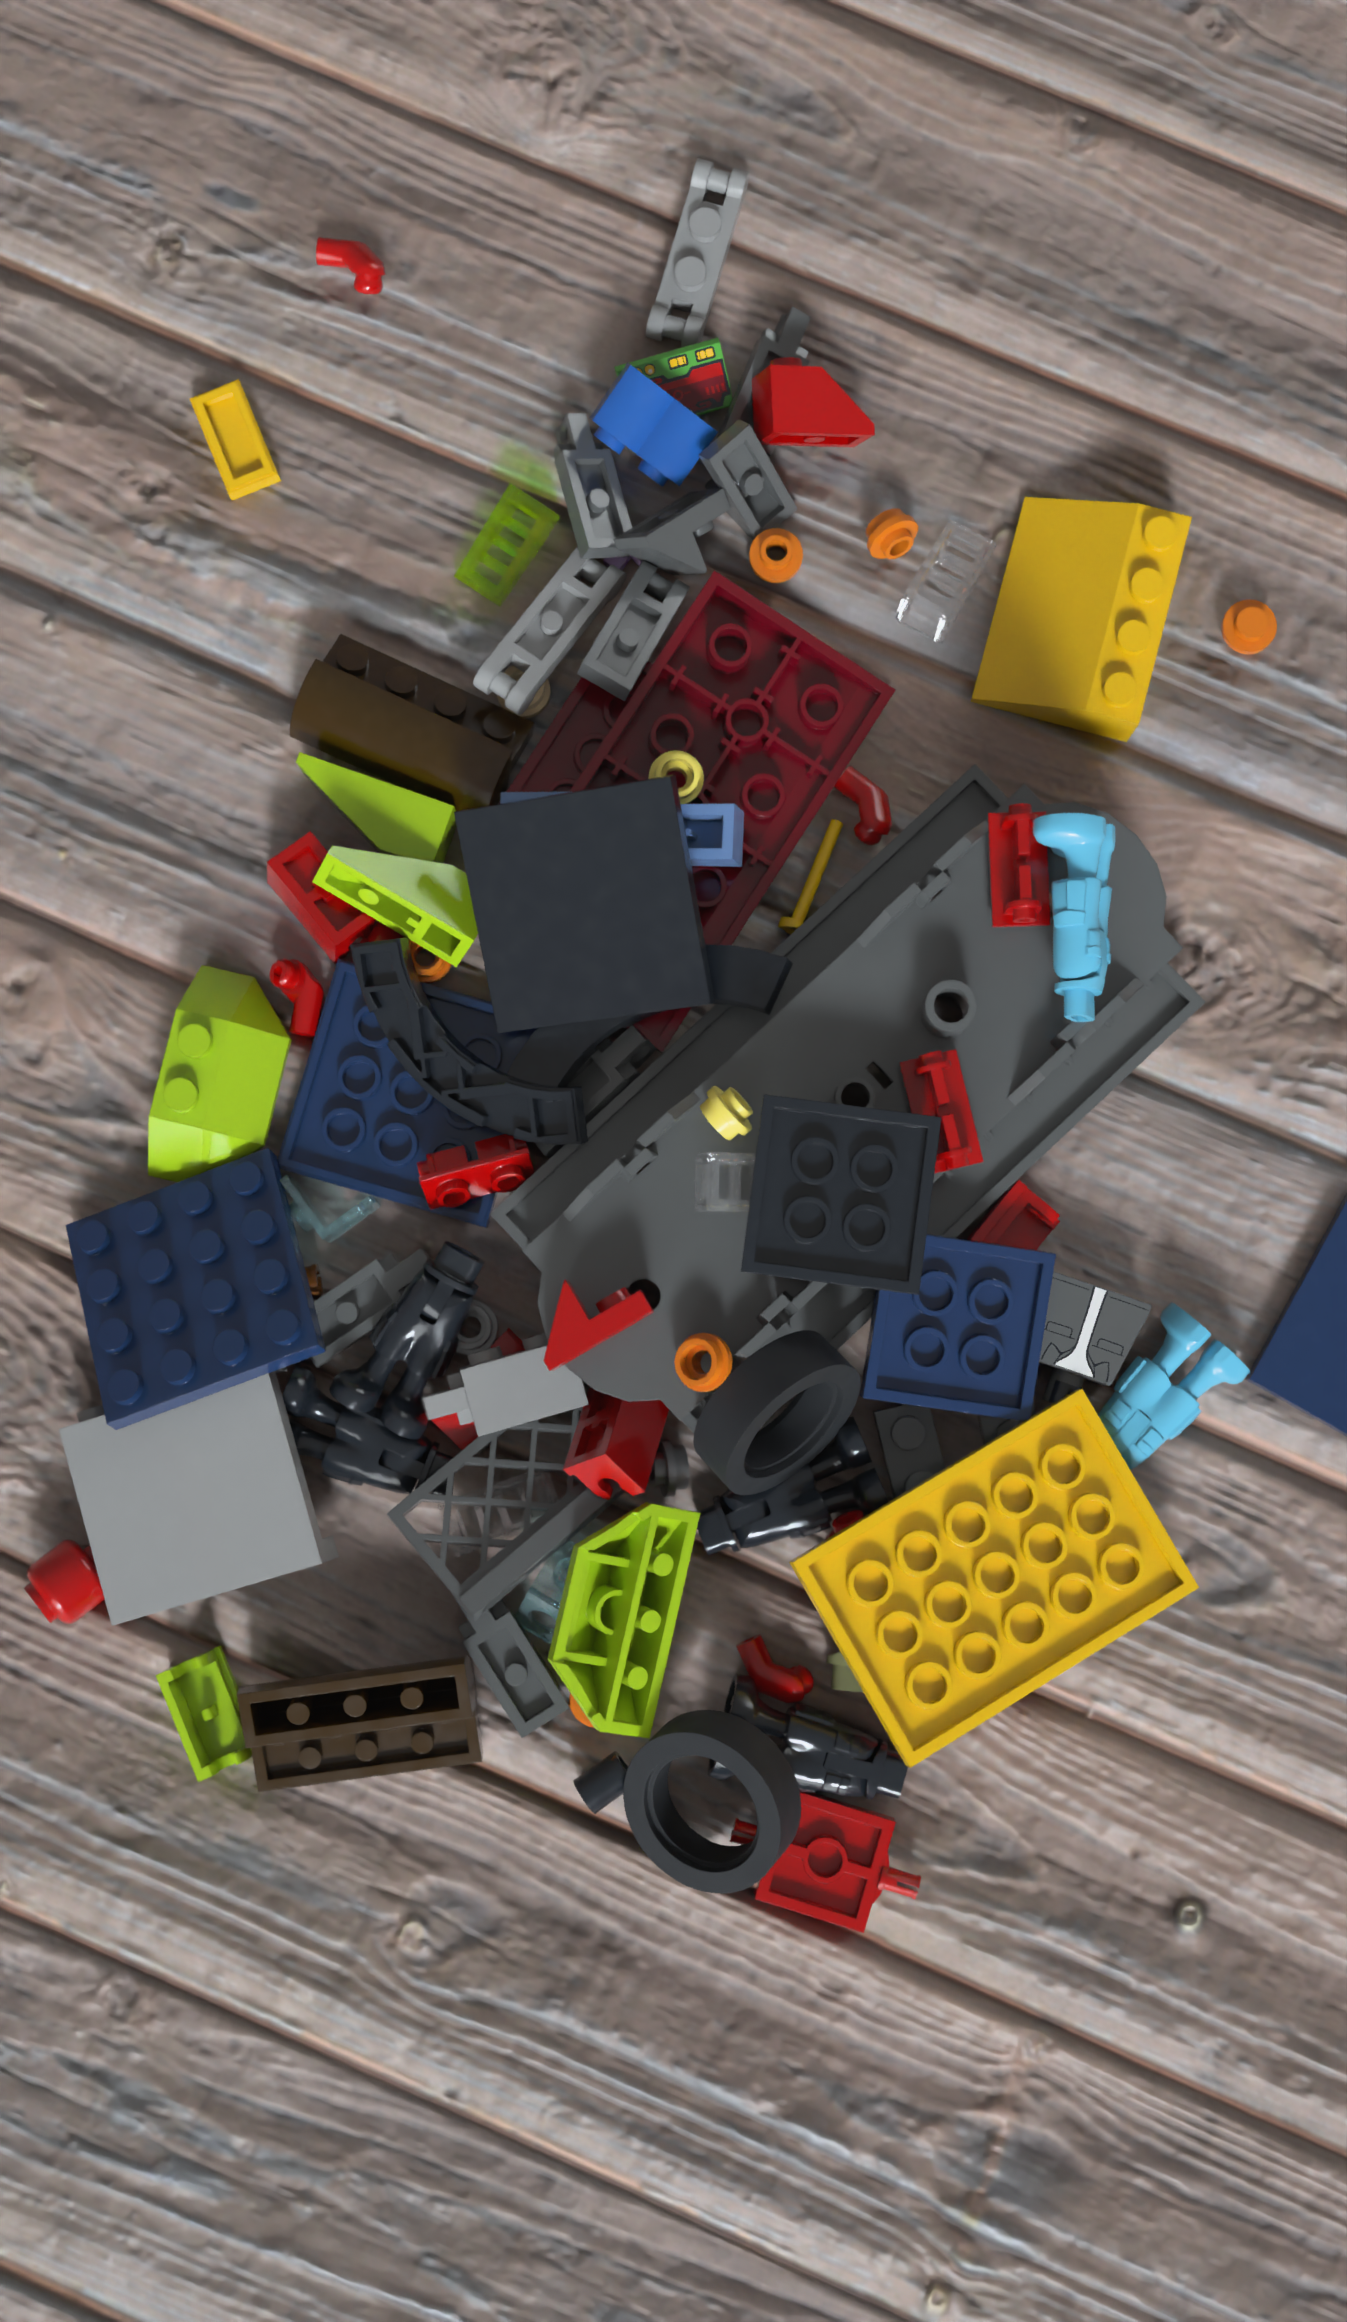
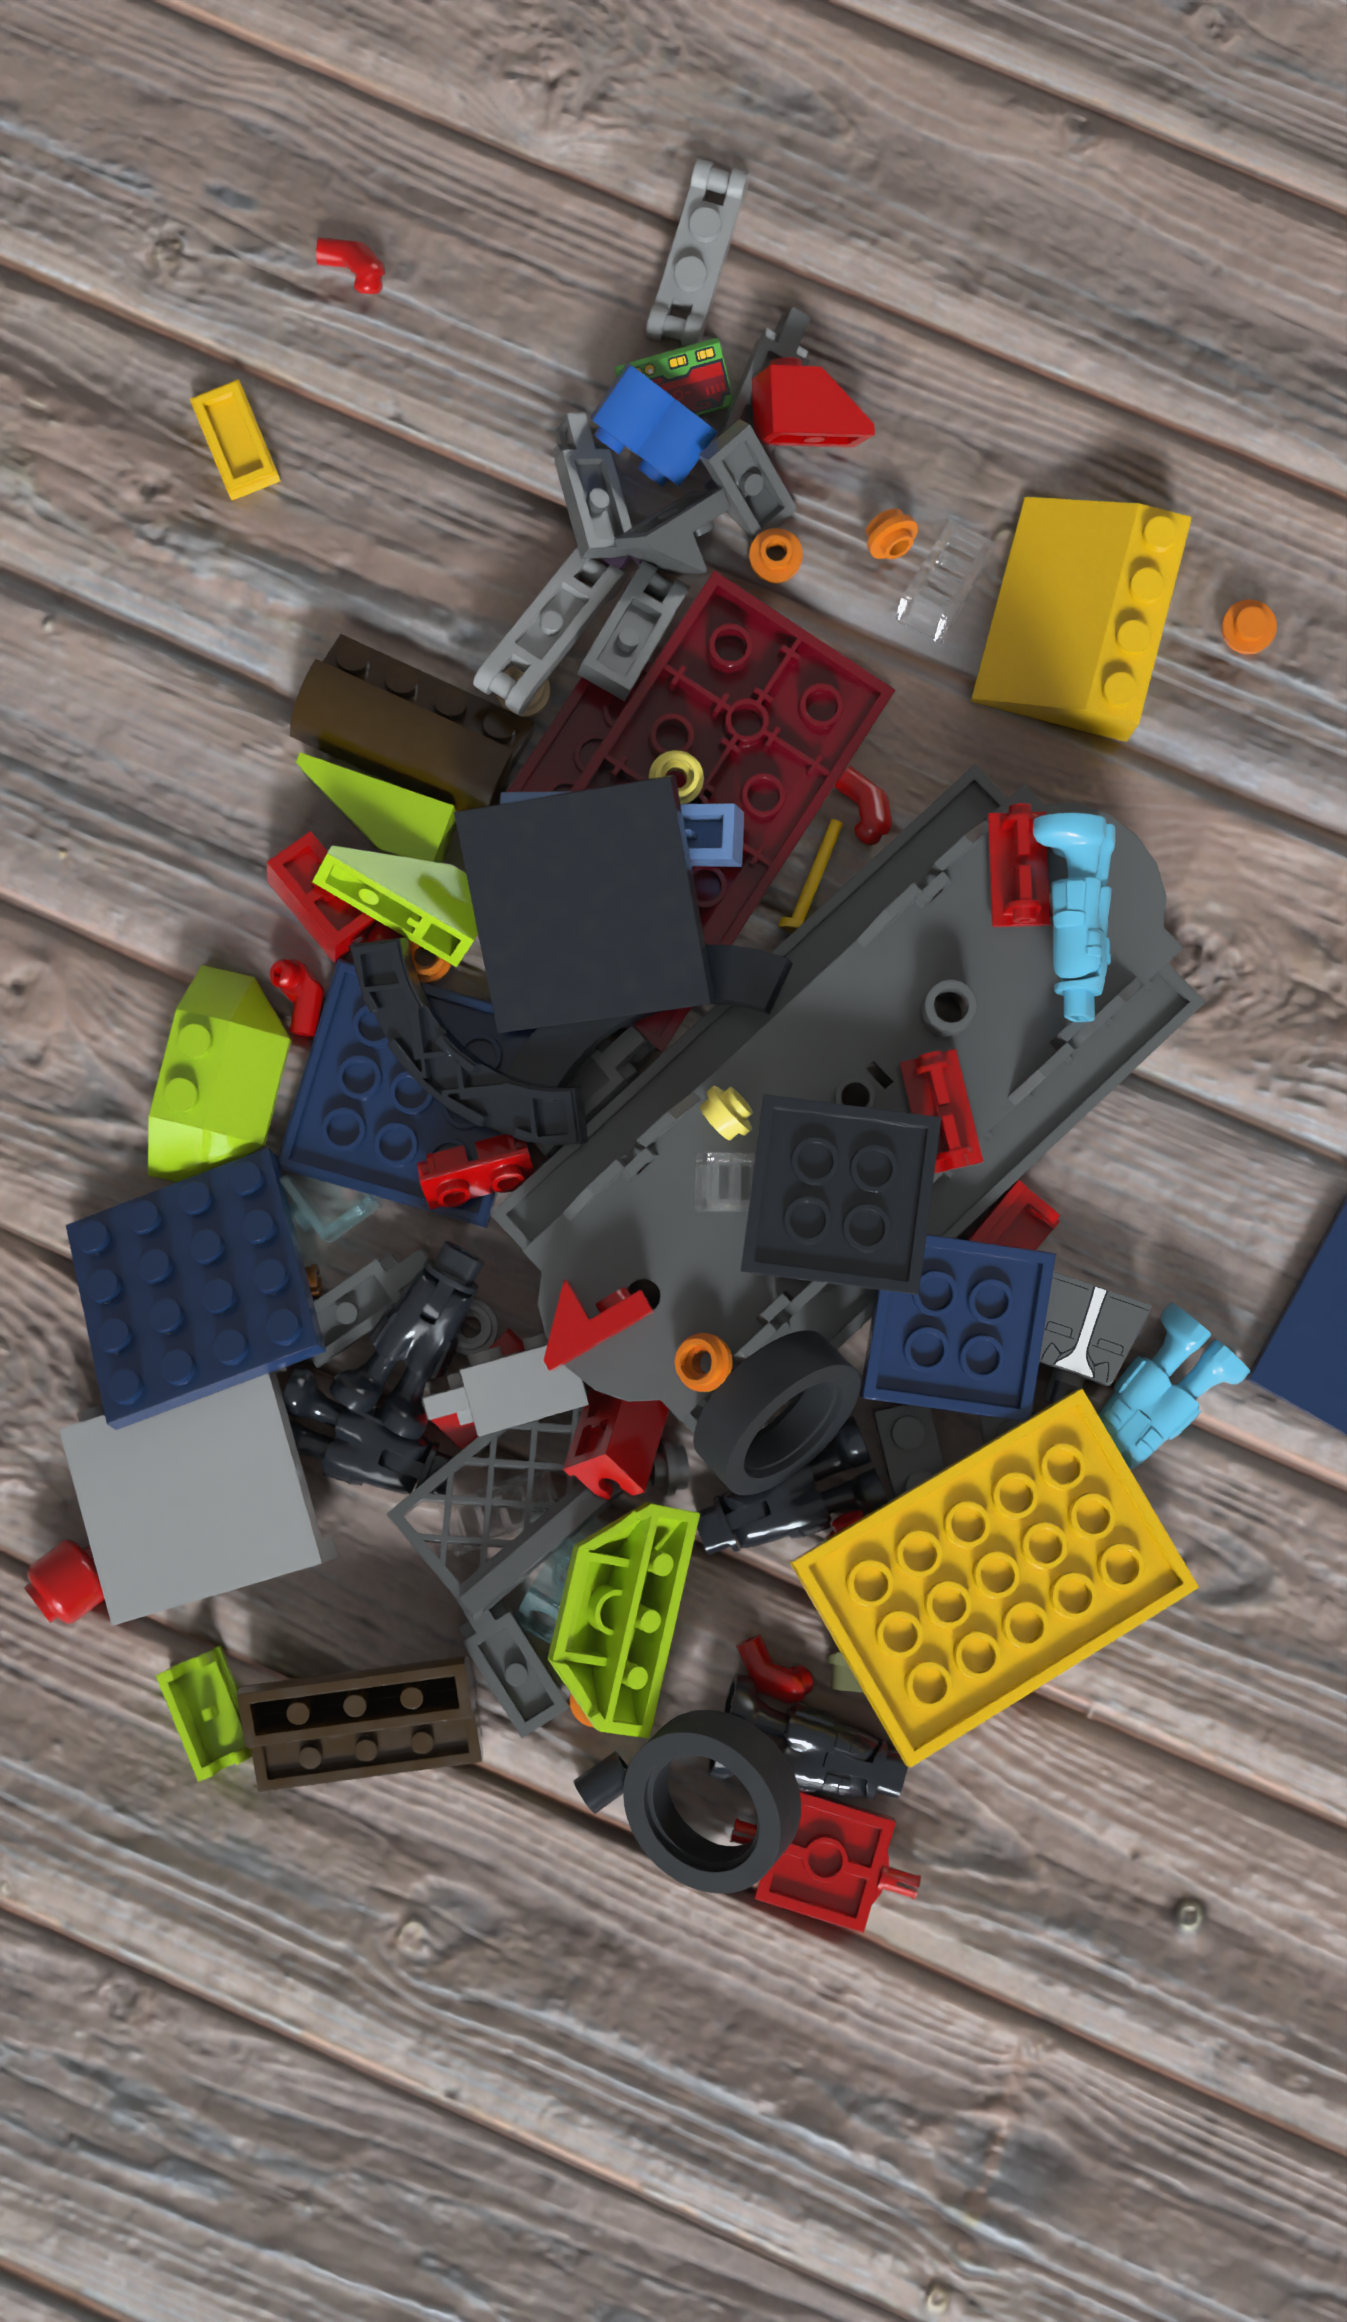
clear neon green slope [454,483,560,607] -> none

